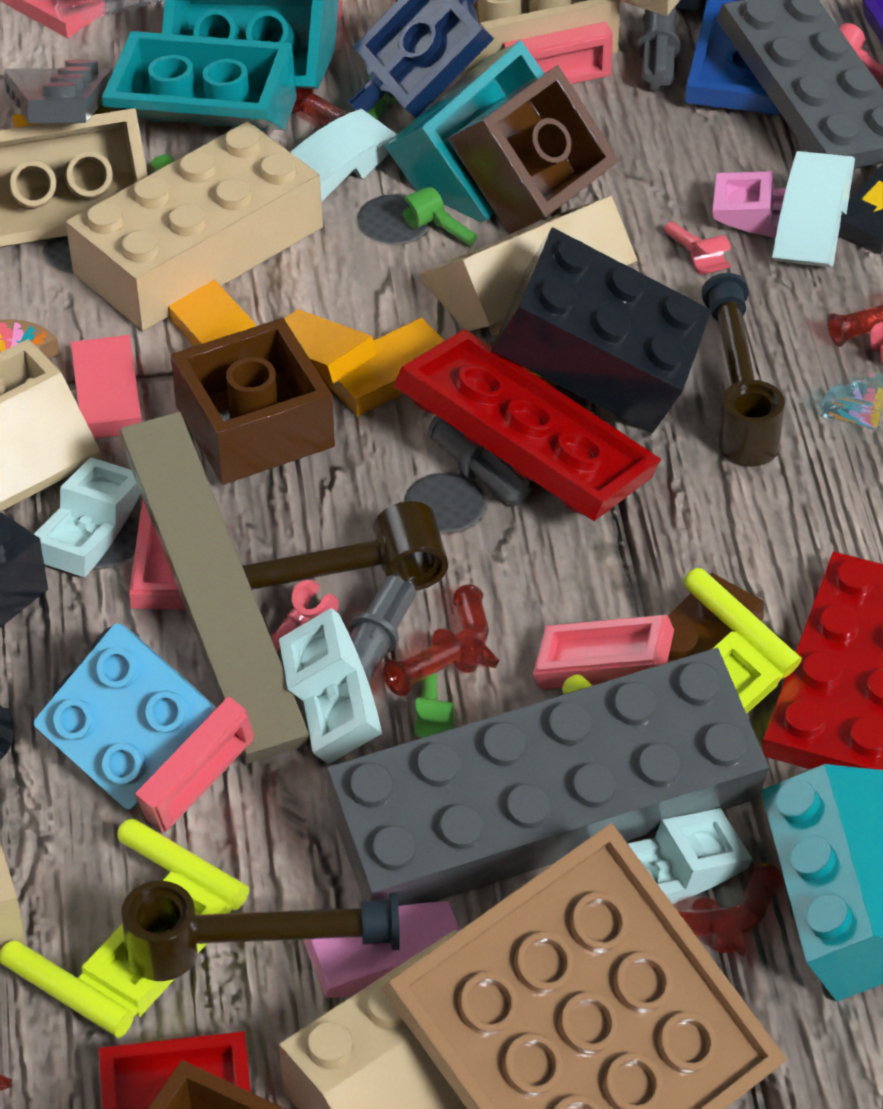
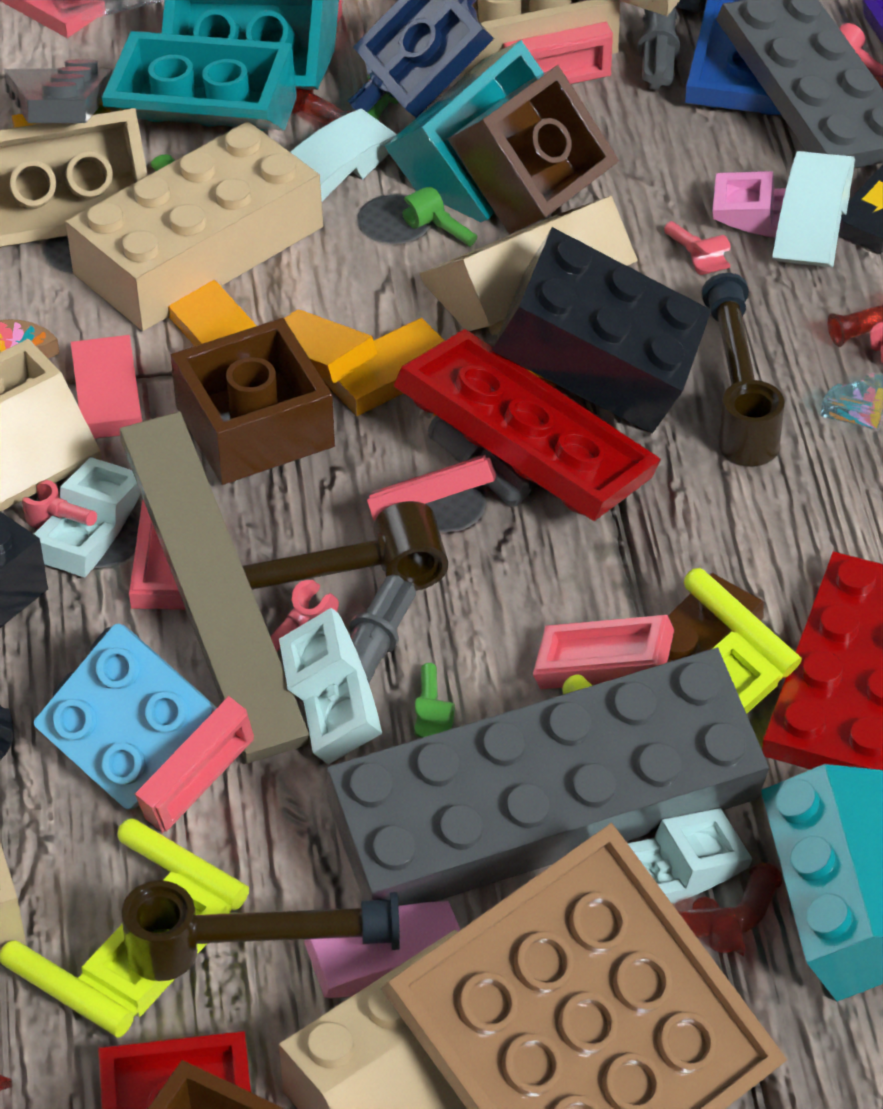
clear red piece [383,584,500,697] -> none
none -> coral hand [22,480,97,529]
none -> coral tile [367,454,496,520]

